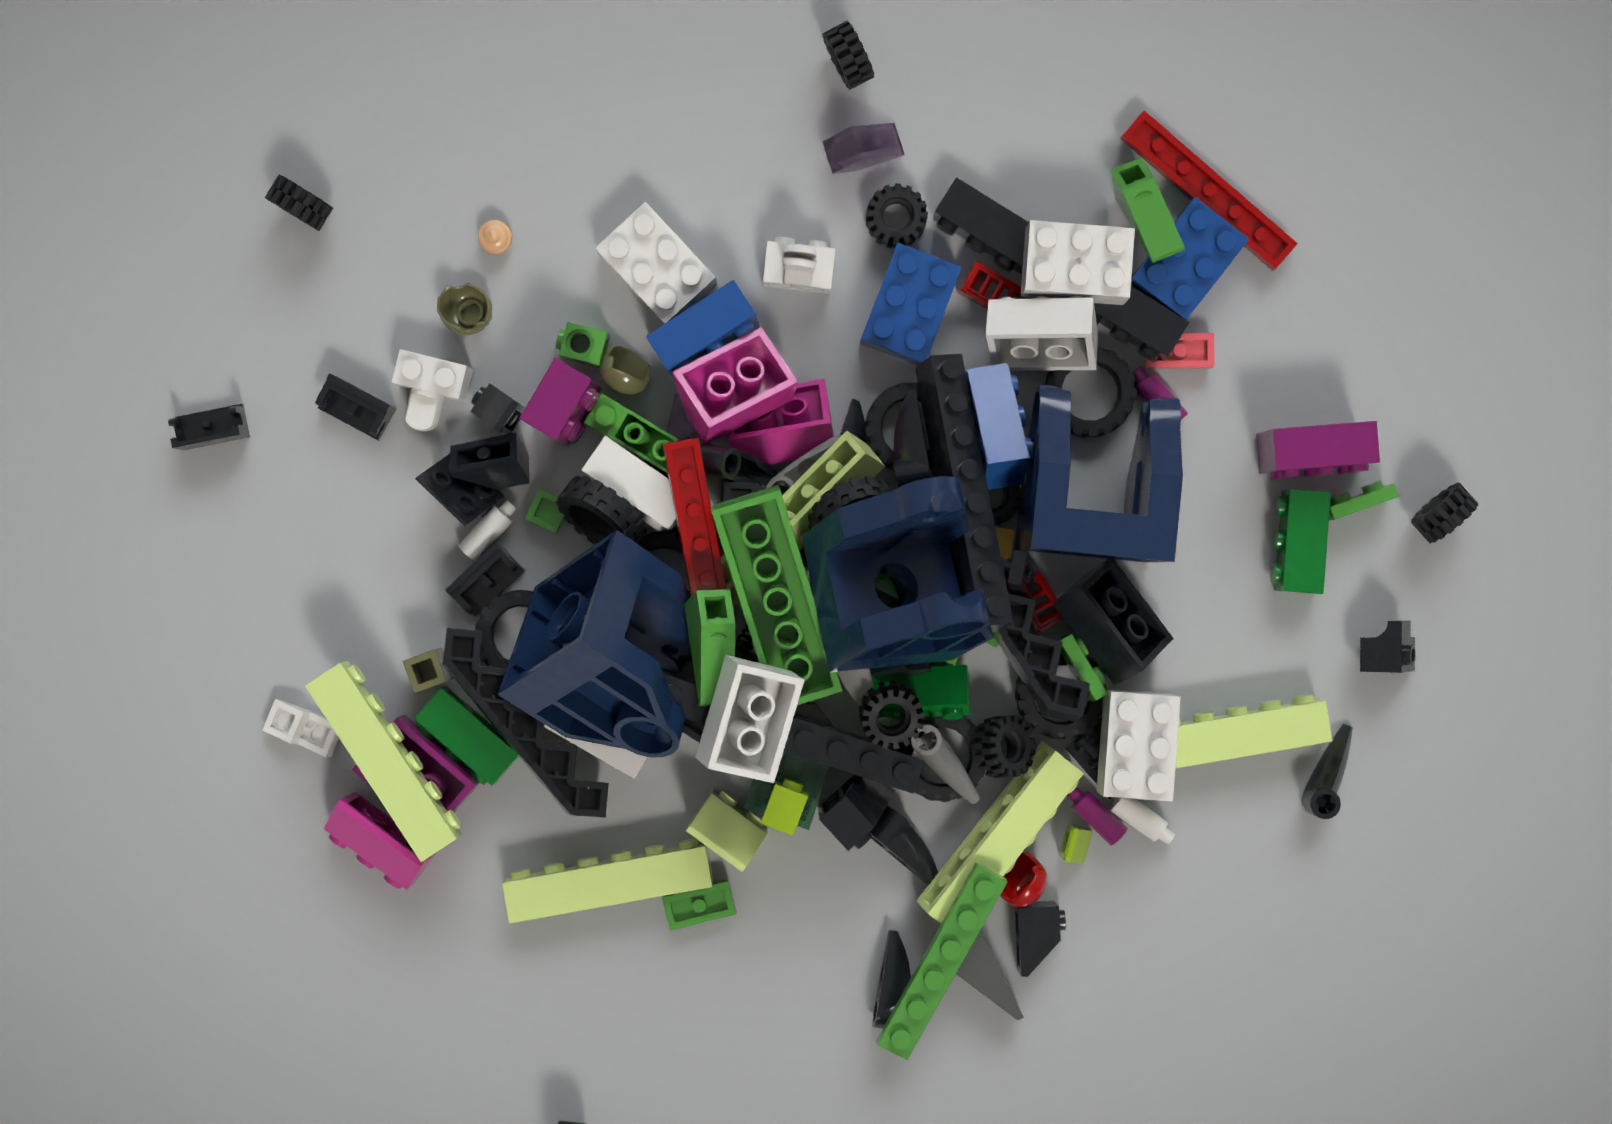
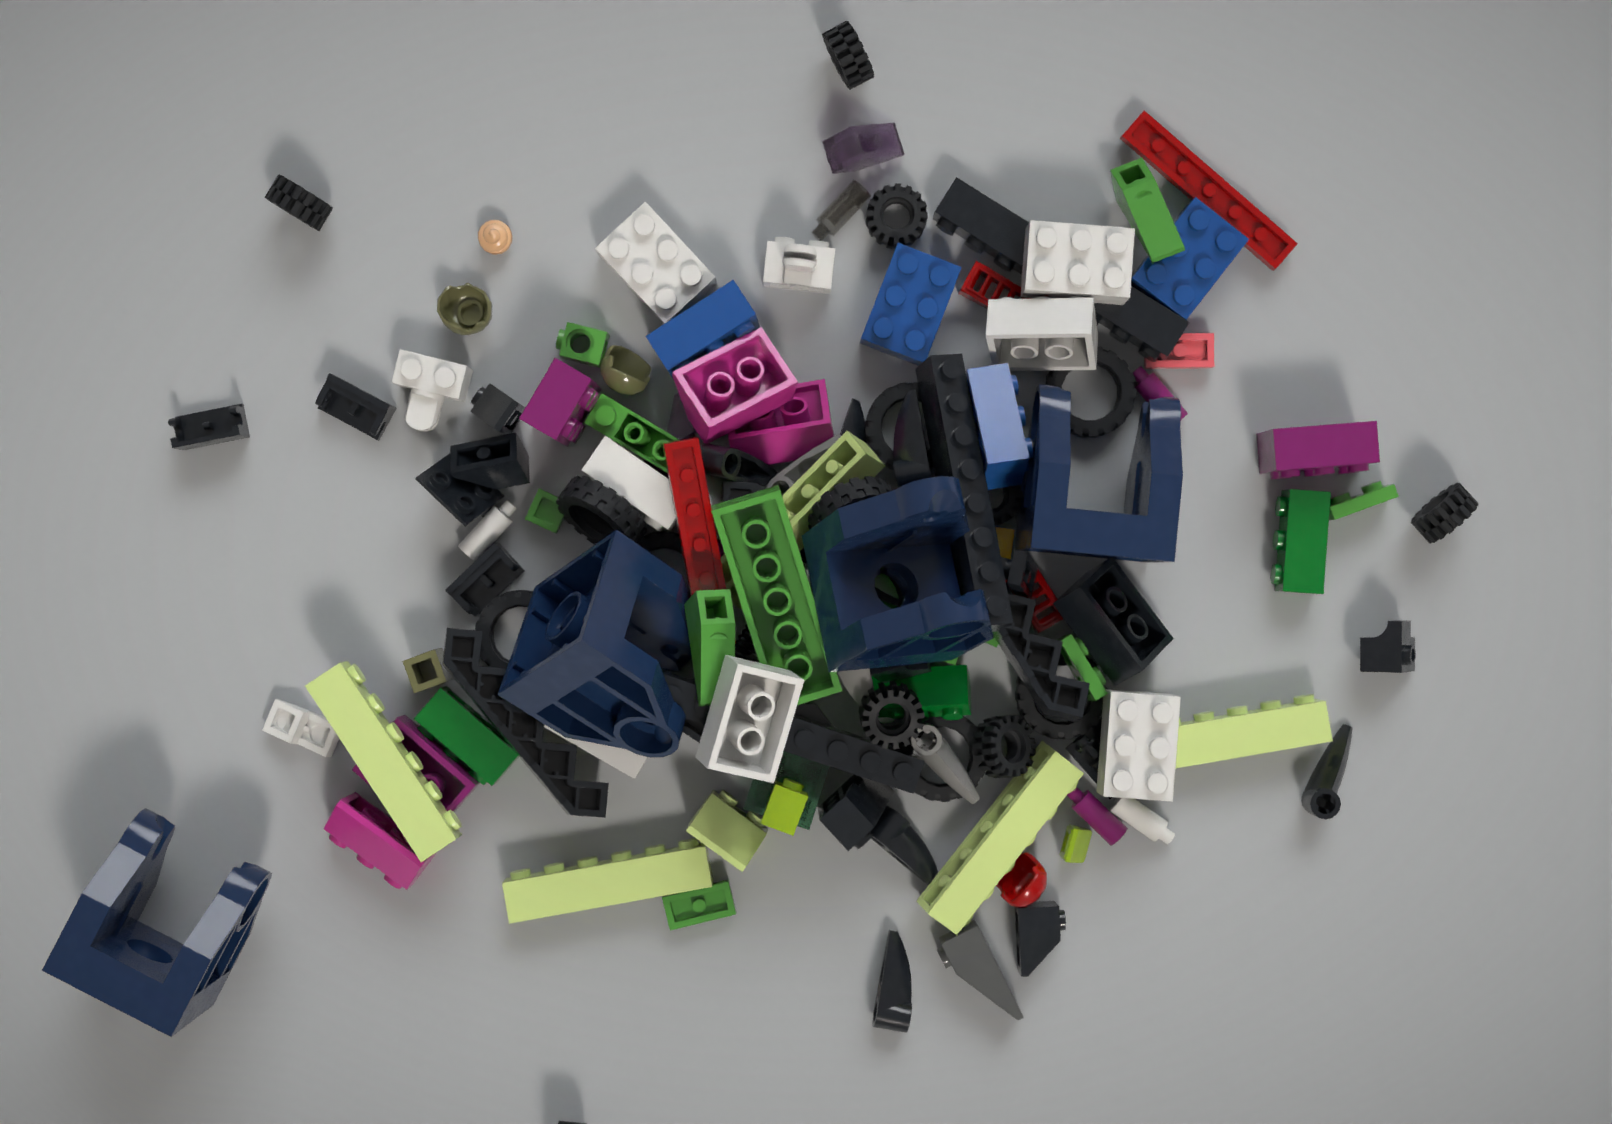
bright green plate [876,863,1008,1060] -> none
none -> dark blue brick [42,808,272,1037]
none -> clear smoke cylinder [811,180,871,241]

